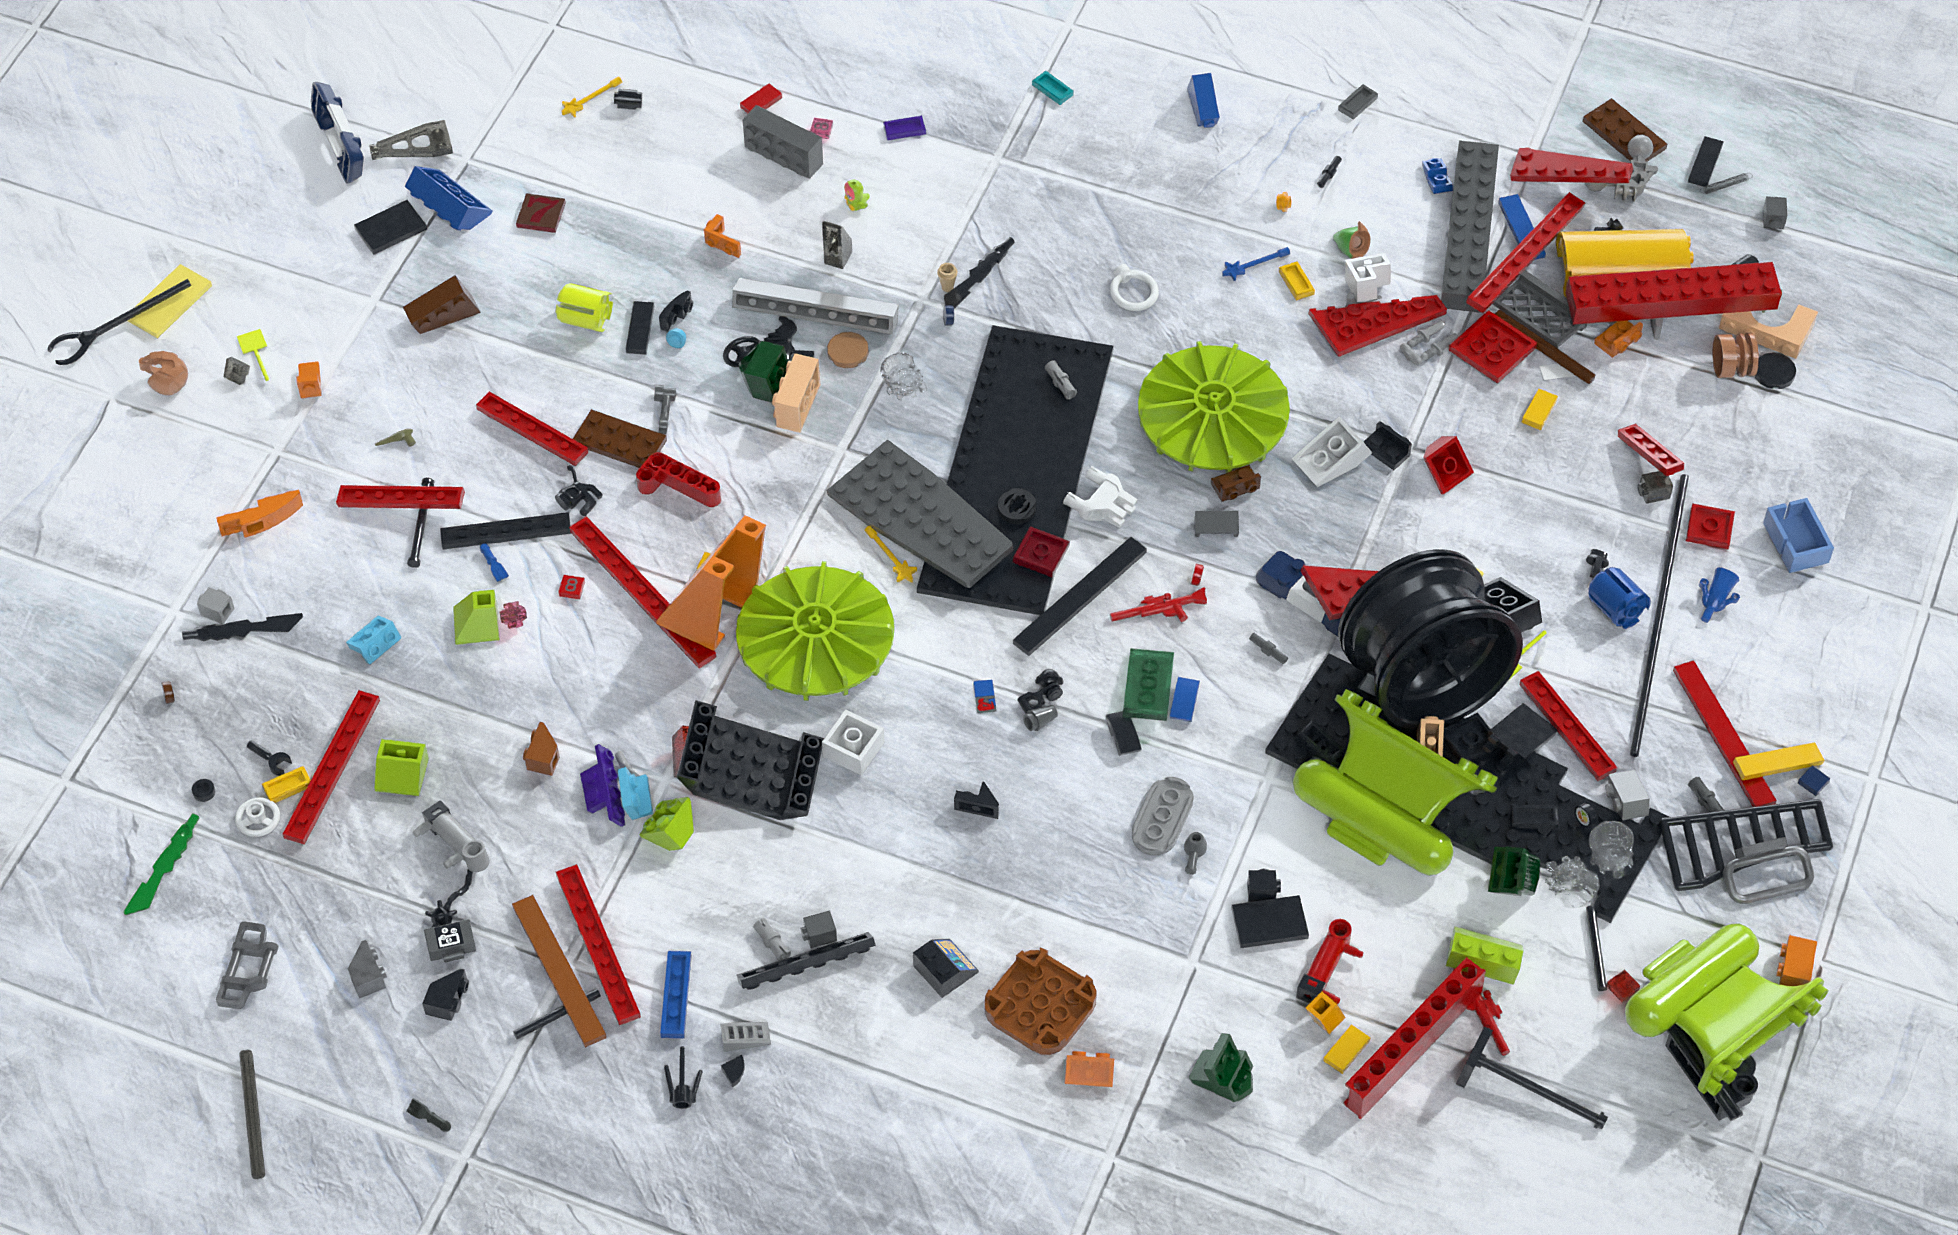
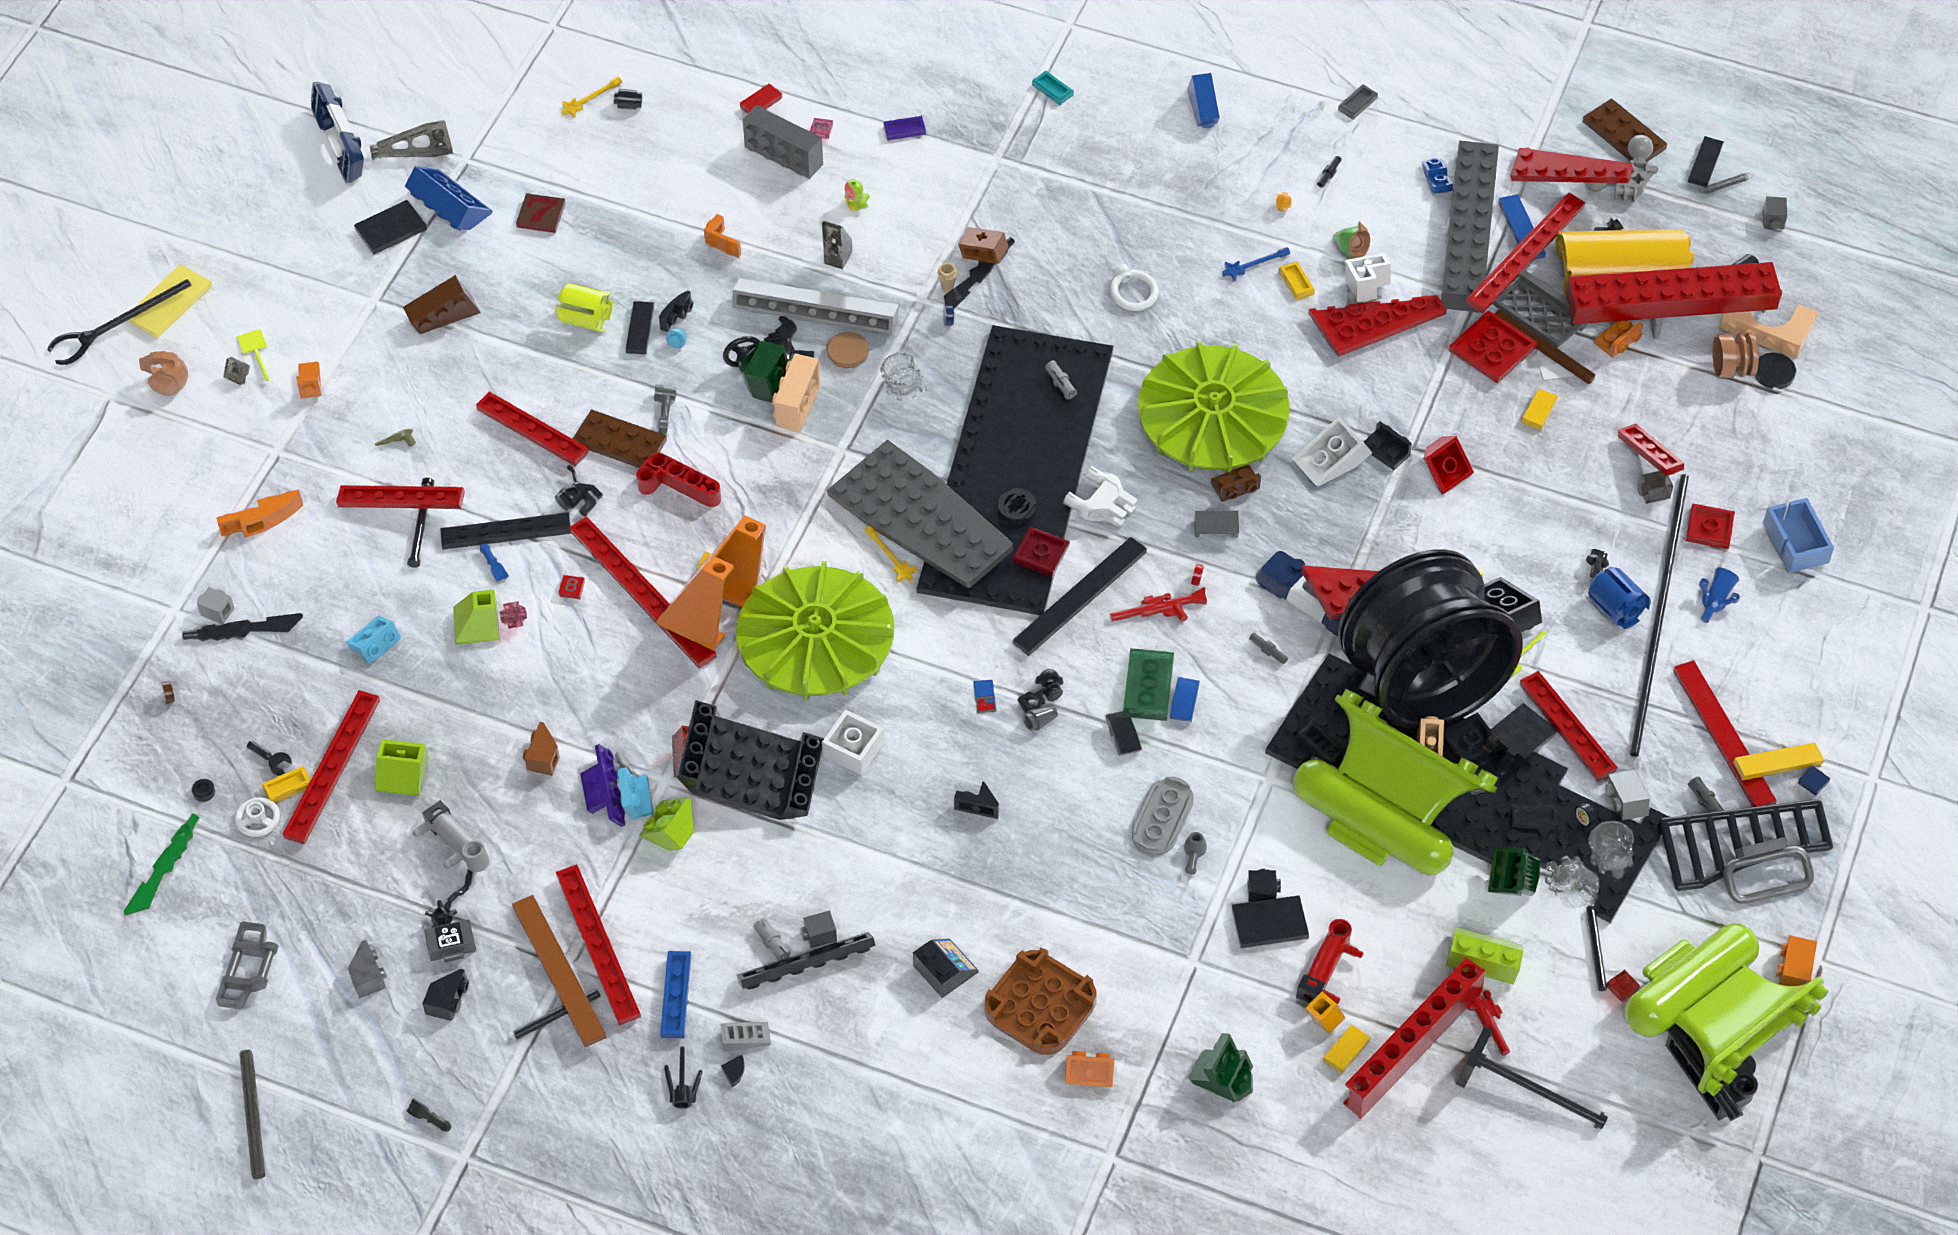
light grey piece [1400,320,1459,365] -> none
none -> dark orange brick [958,227,1009,264]

